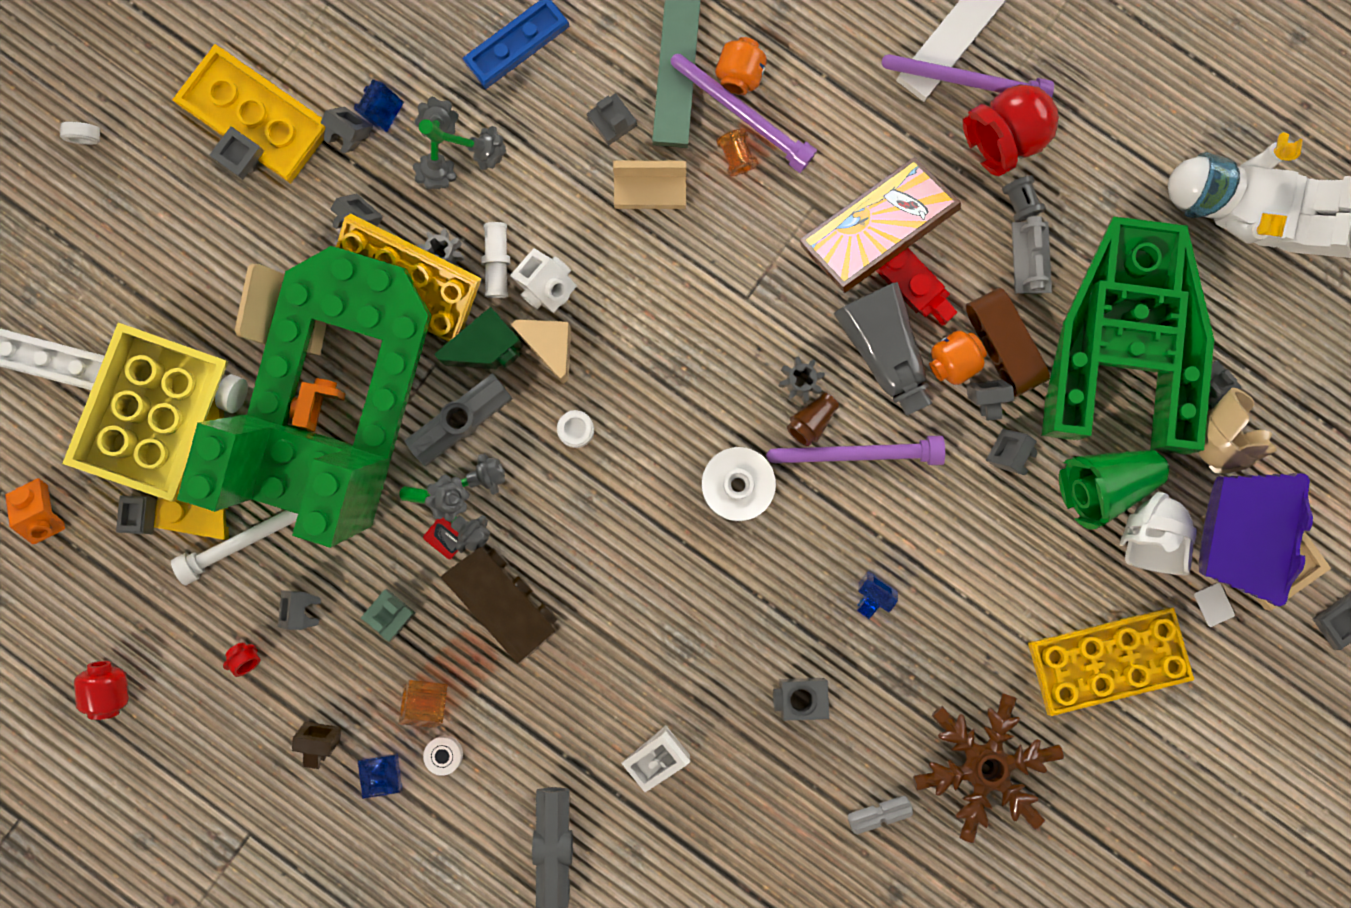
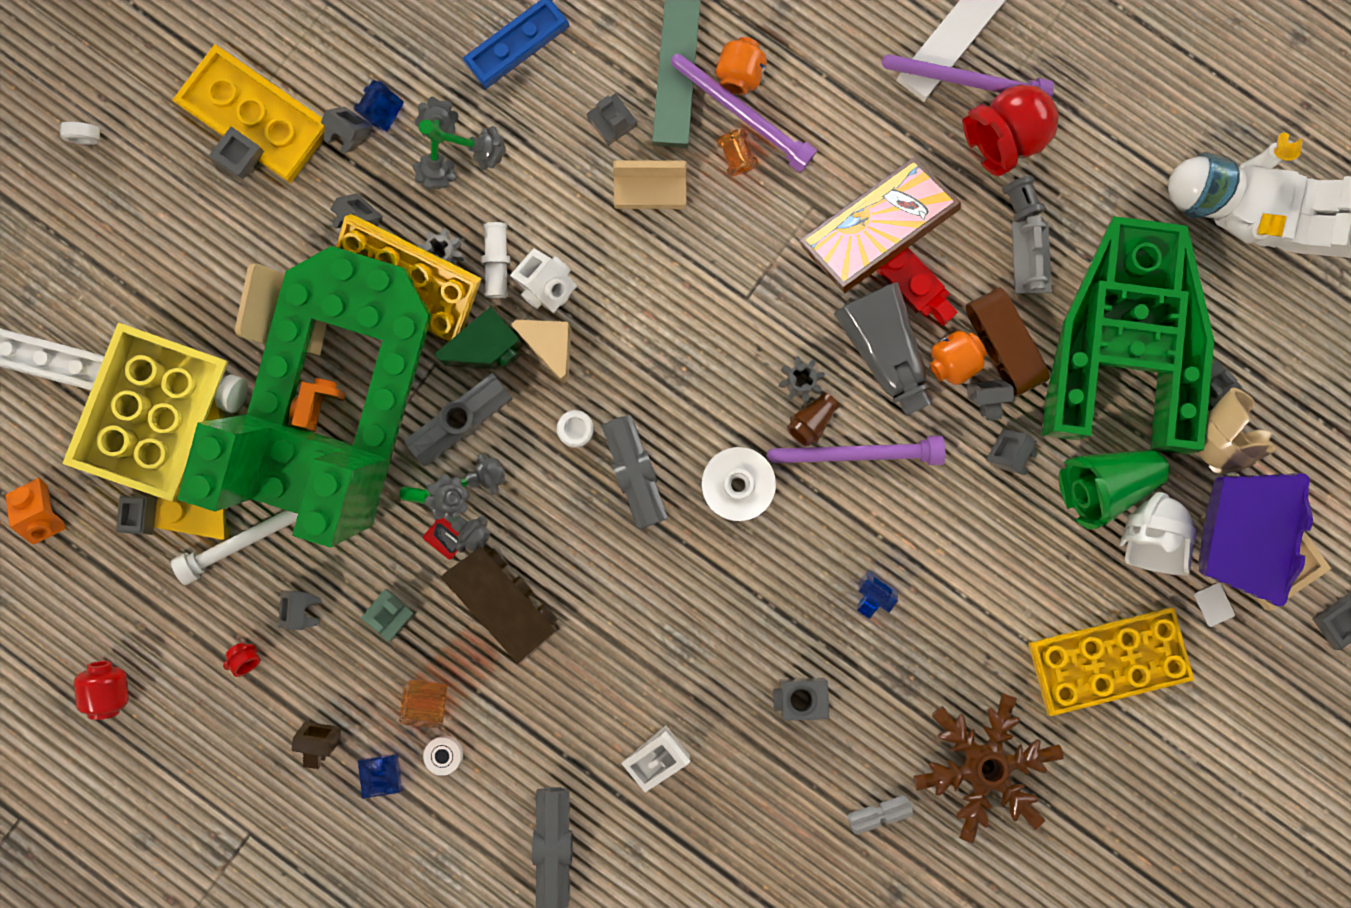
none -> dark grey piece [601,414,668,530]

